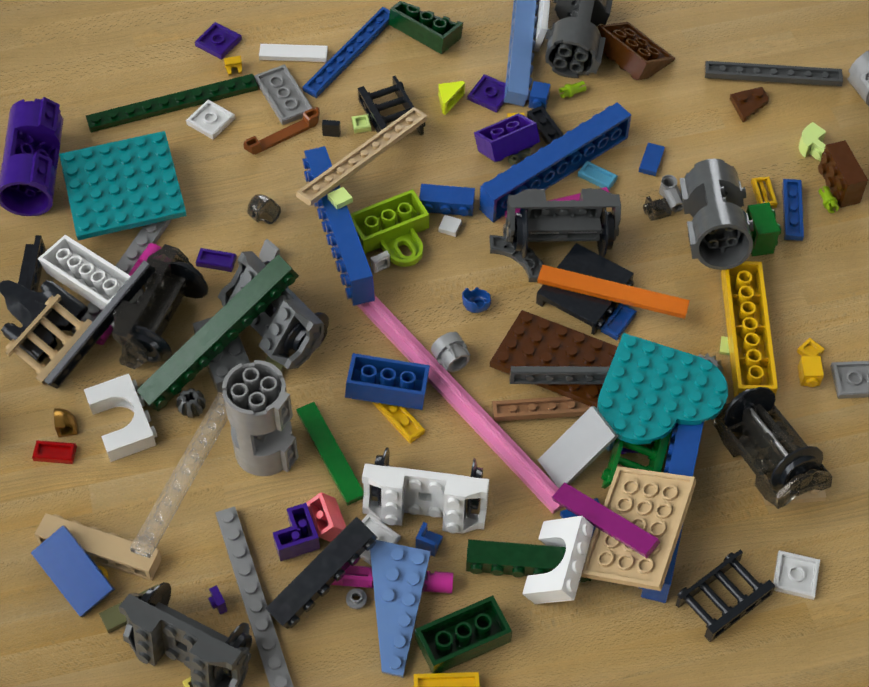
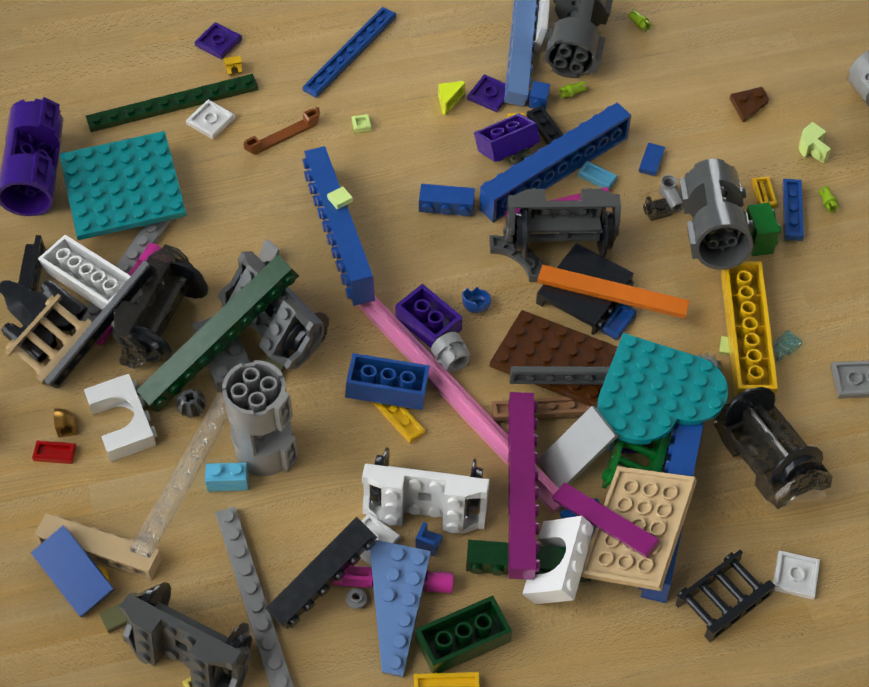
dark purple tile [195,248,237,272] -> none
dark purple plate [208,585,227,615] -> none
clear smoke helmet [247,194,281,224] -> none
light grey tile [254,64,312,125] -> none
white tile [259,44,328,62] -> none
dark purple brick [273,503,320,561] -> none
tan plate [296,107,427,206] -> none
green tile [296,402,364,506] -> none
coral brick [306,492,346,542] -> none
black tile [322,120,341,137] -> none
lime brick [350,189,429,267] -> none
black fence [358,75,425,135] -> none
white tile [371,250,390,273] -> none
dark green wedge [389,1,463,54] -> none
white tile [438,215,462,237] -> none
reddish brown slope [598,22,675,80] -> none
dark grey plate [705,61,843,86] -> none
yellow tile [797,338,825,356] -> none
yellow brick [798,356,824,387] -> none
reddish brown brick [818,140,868,208] -> none
none -> medium azure brick [205,462,249,492]
none -> dark purple brick [395,284,463,348]
none -> magenta brick [508,392,540,580]
none -> lime pin [628,9,652,32]
none -> clear light blue plate [773,330,802,362]

